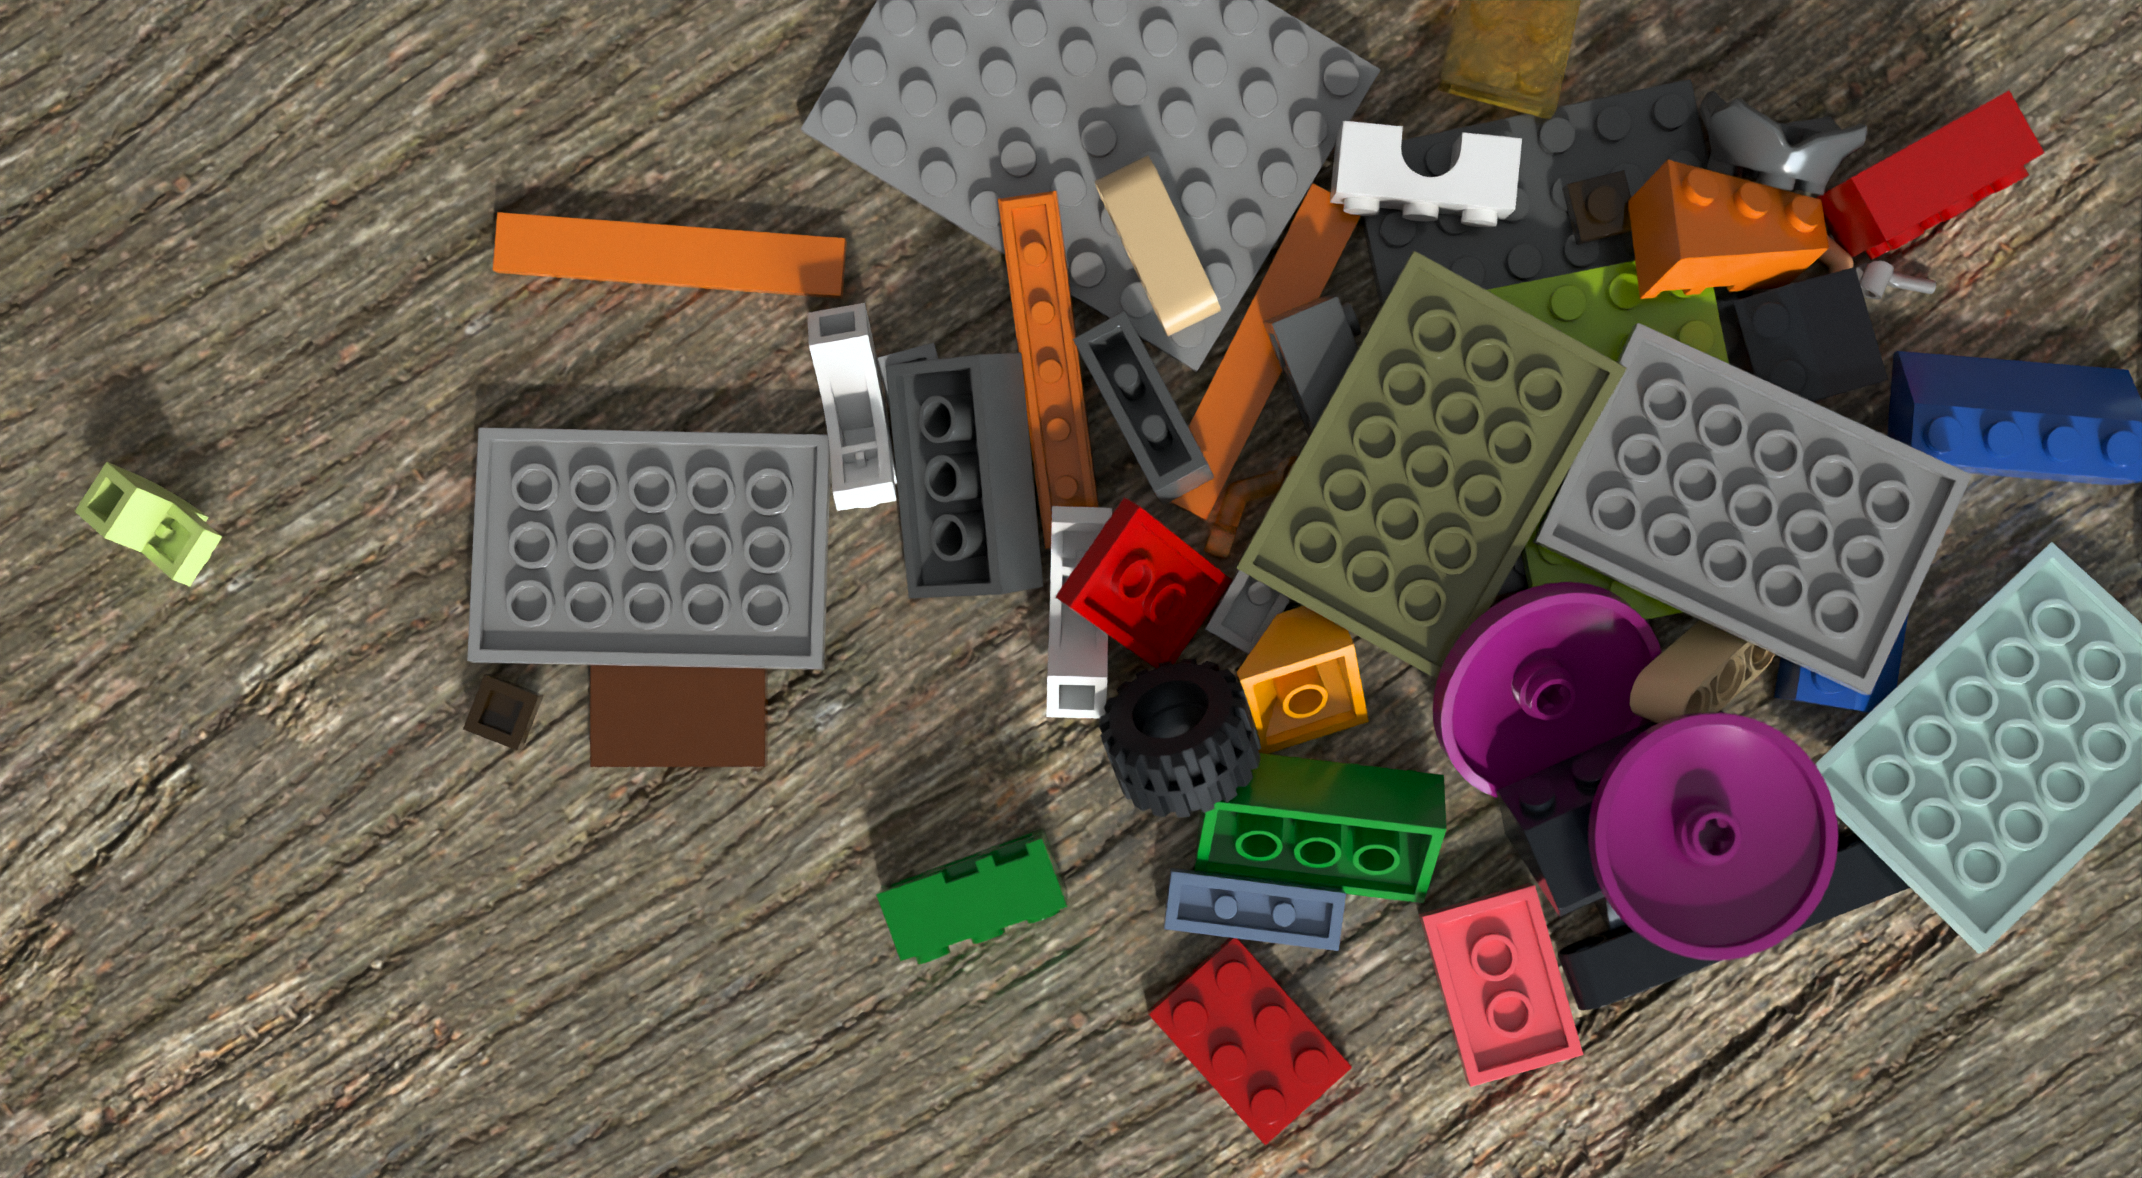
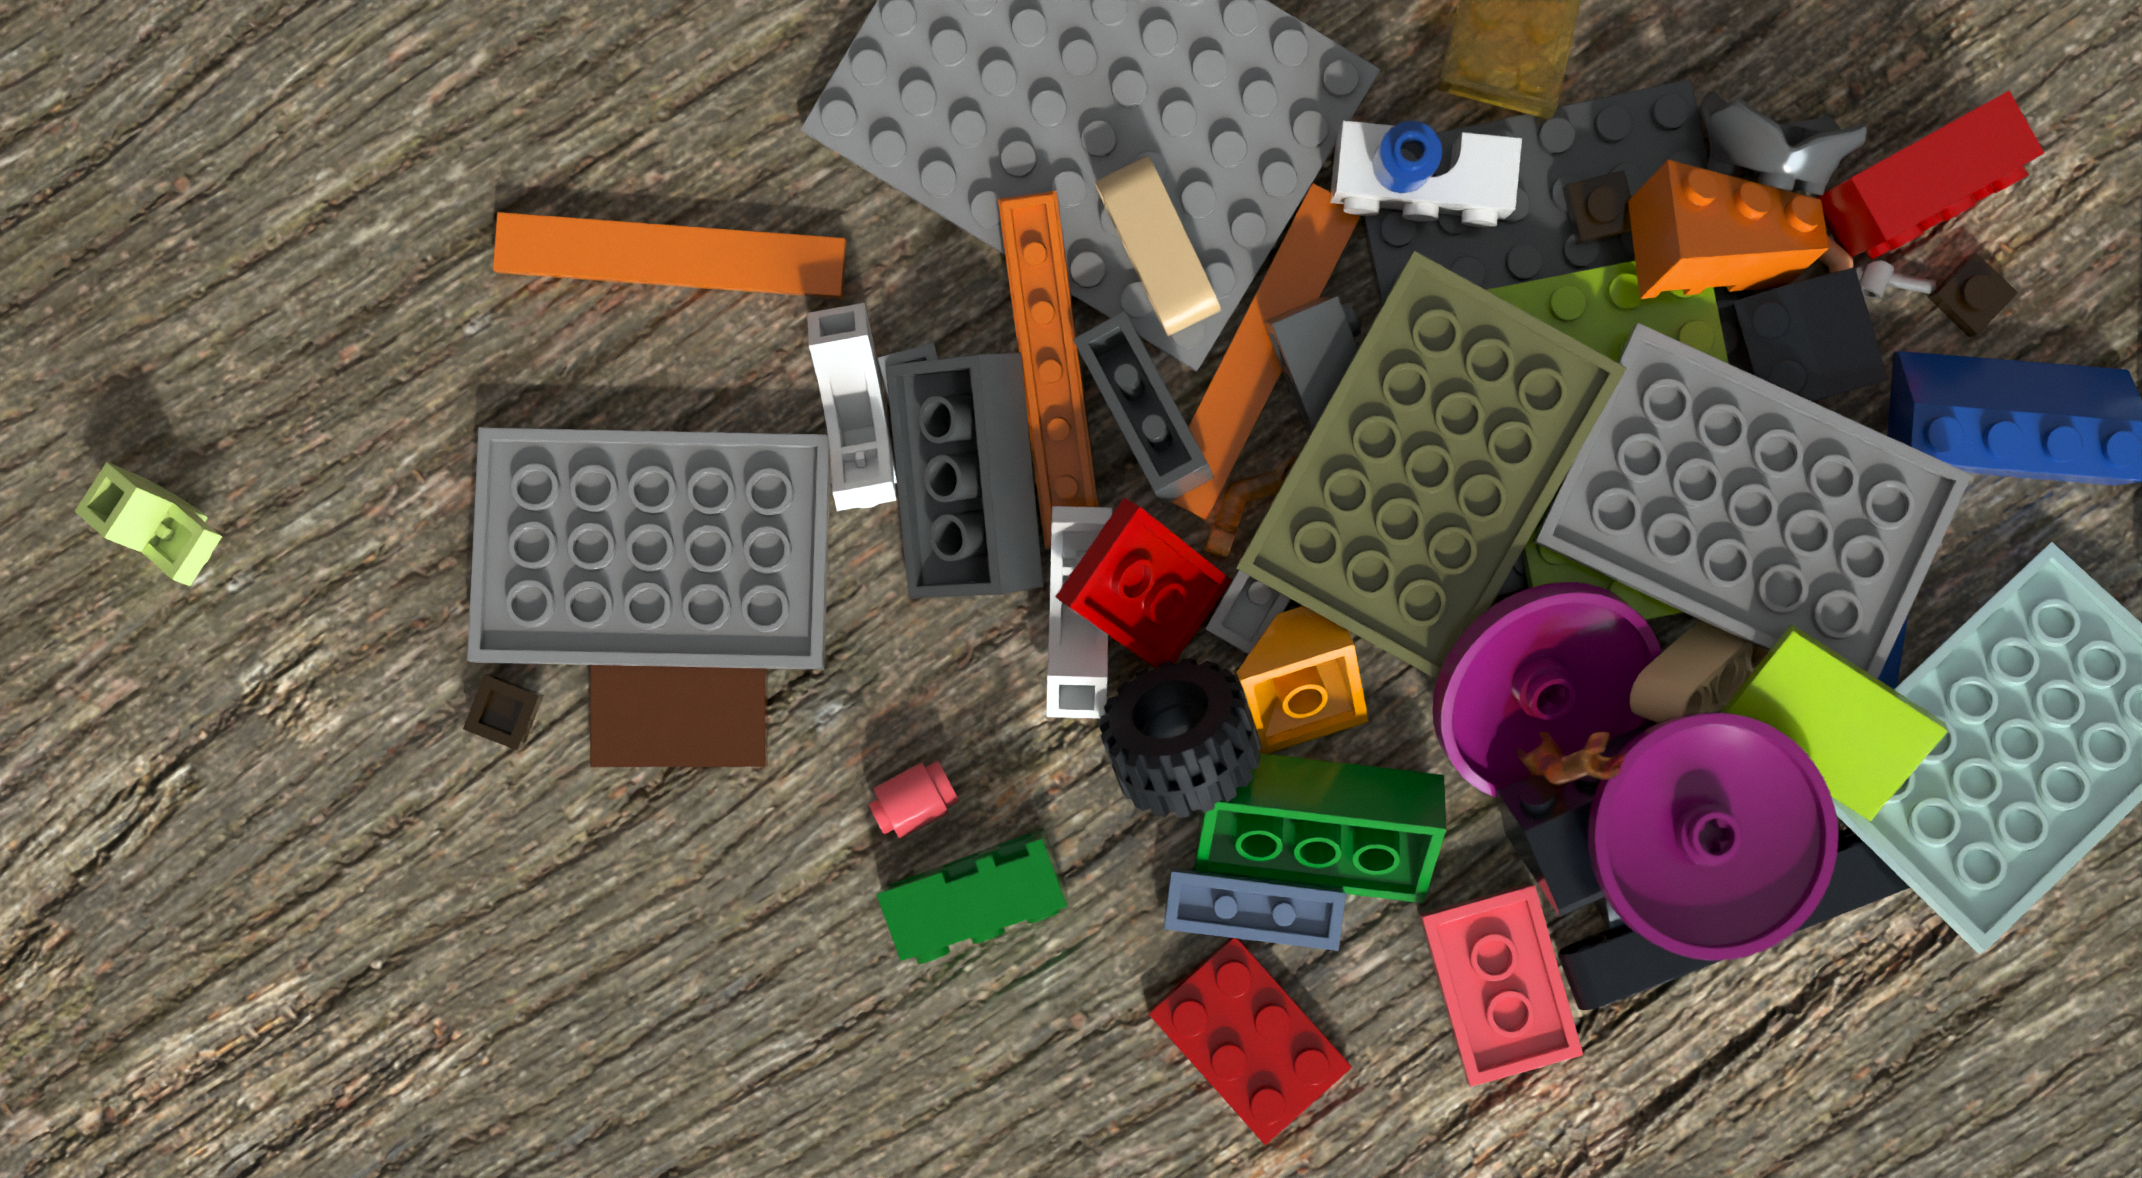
none -> coral brick [868,760,959,839]
none -> blue brick [1373,121,1442,193]
none -> clear orange arm [1517,731,1626,785]
none -> lime tile [1720,624,1948,822]
none -> dark brown plate [1928,253,2018,337]

